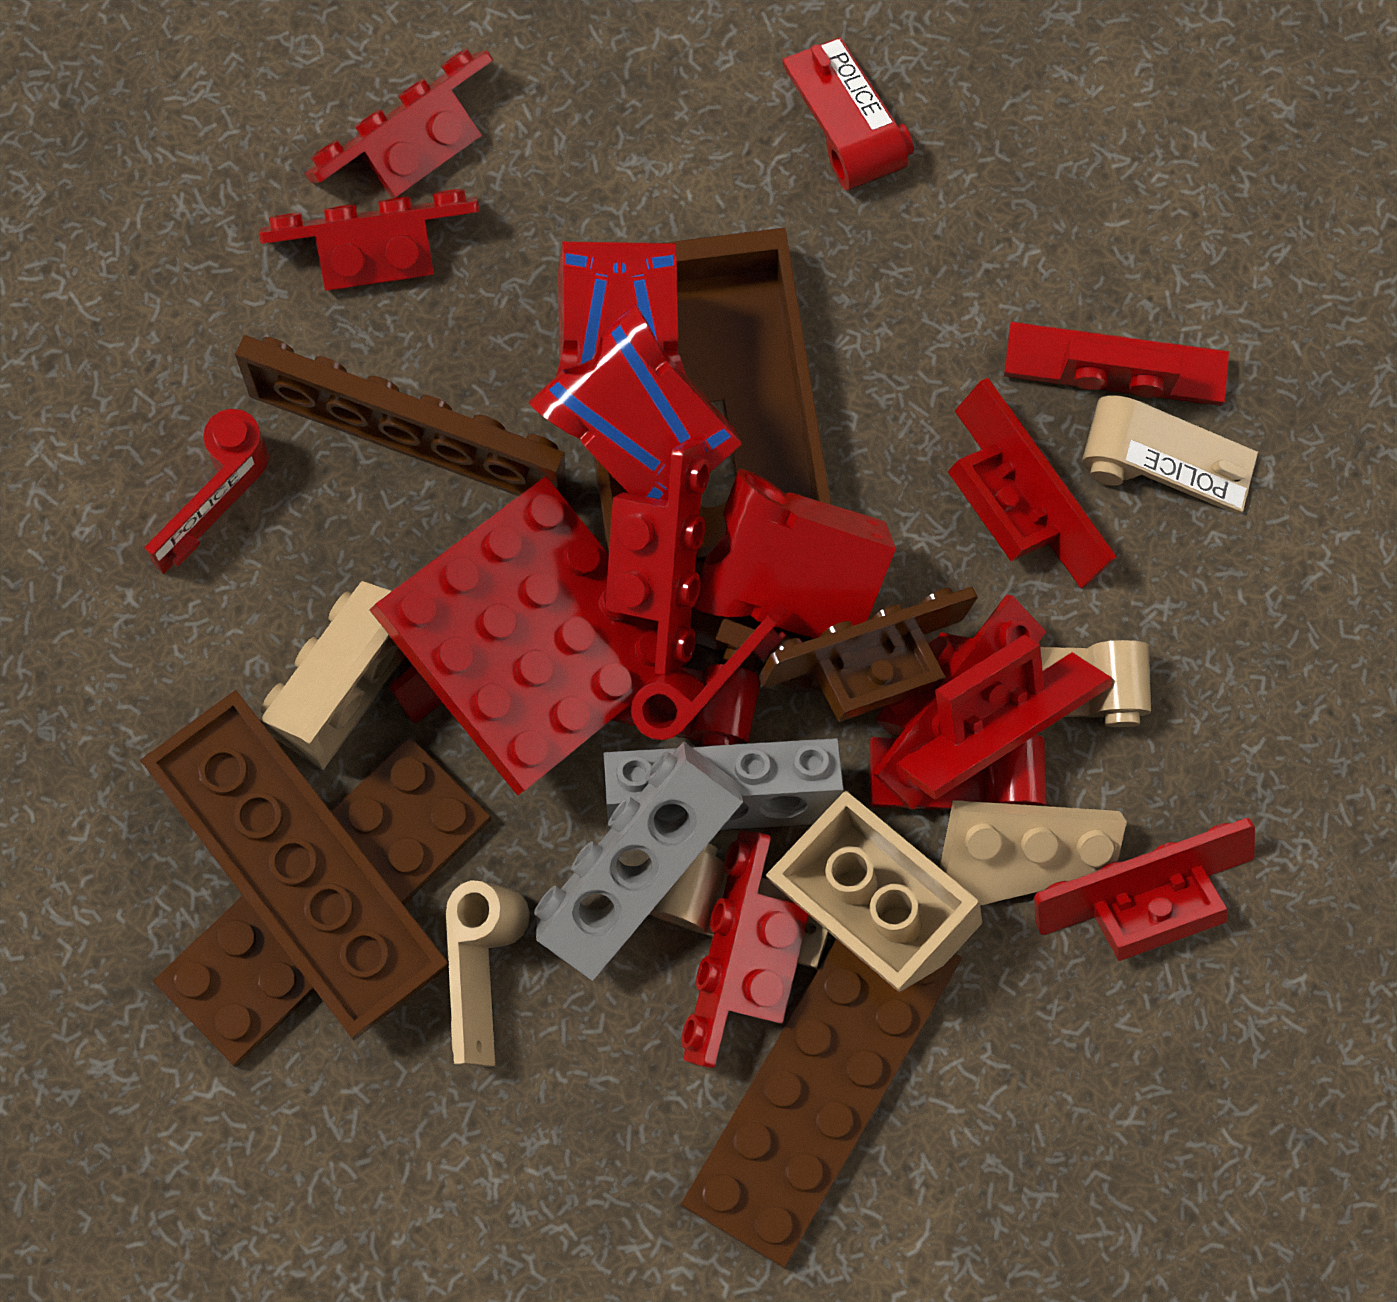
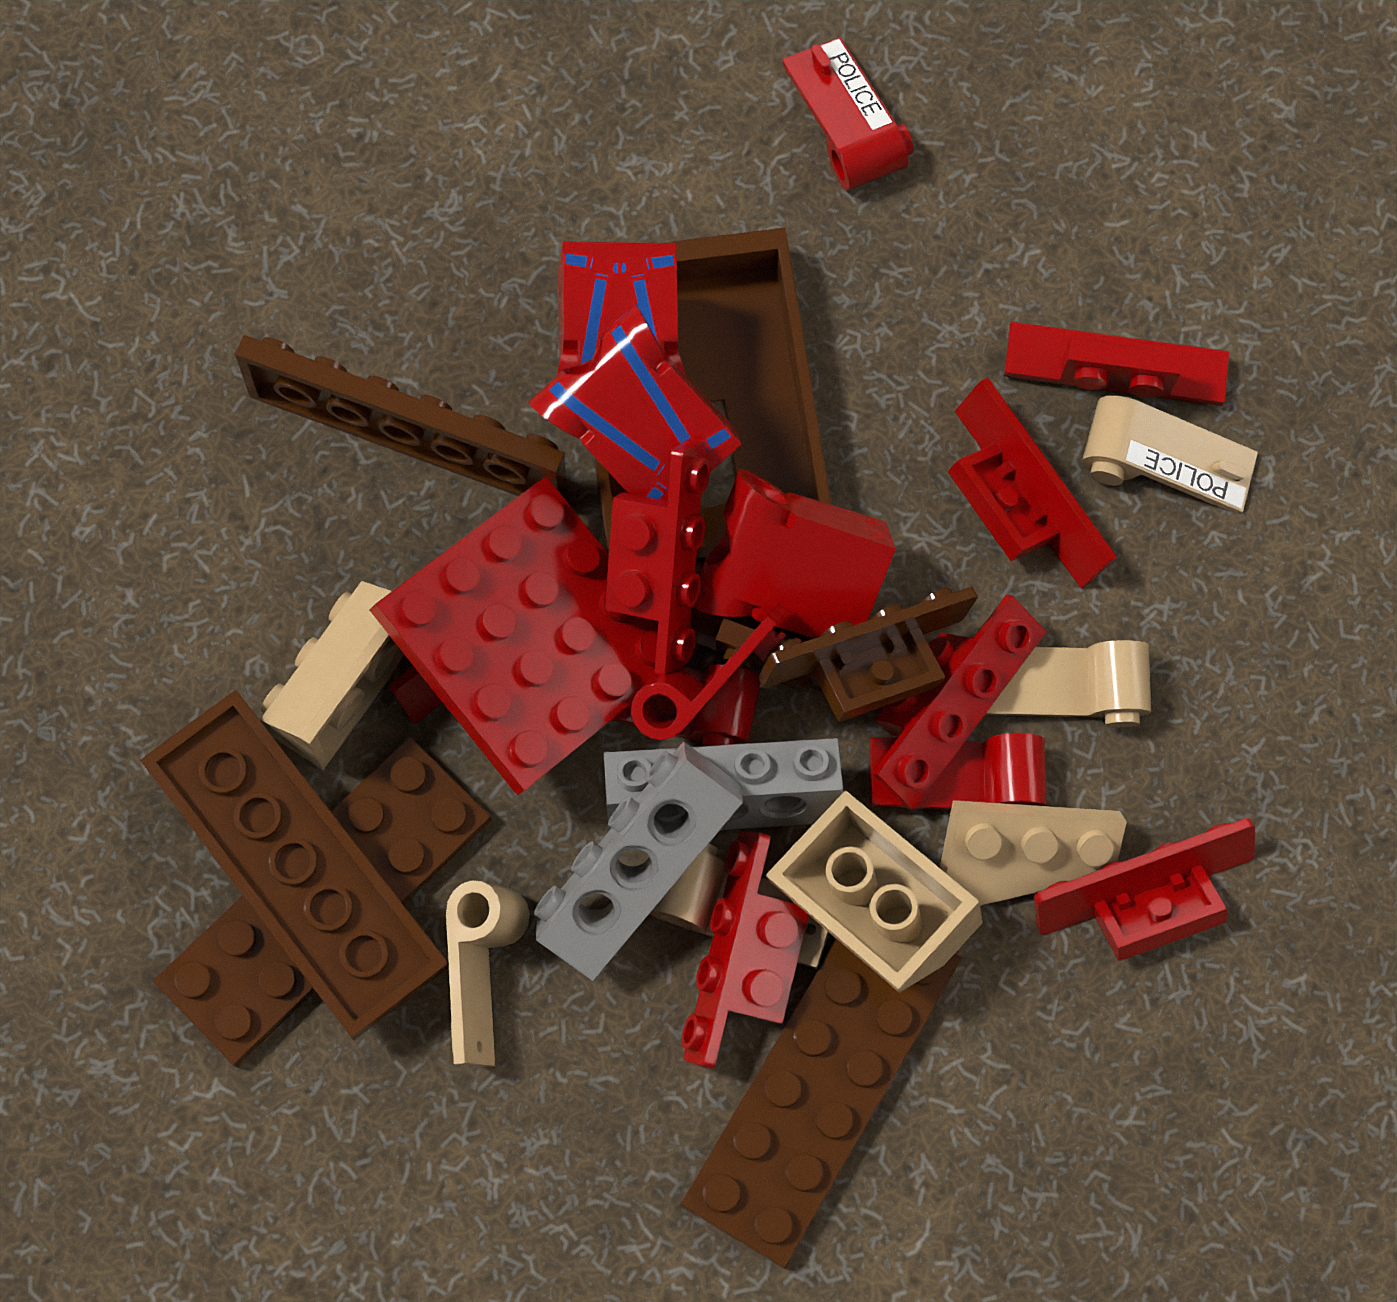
red door [144,408,269,574] -> none
red bracket [259,189,480,291] -> none
red bracket [304,48,493,197] -> none
red bracket [896,635,1112,800] -> none

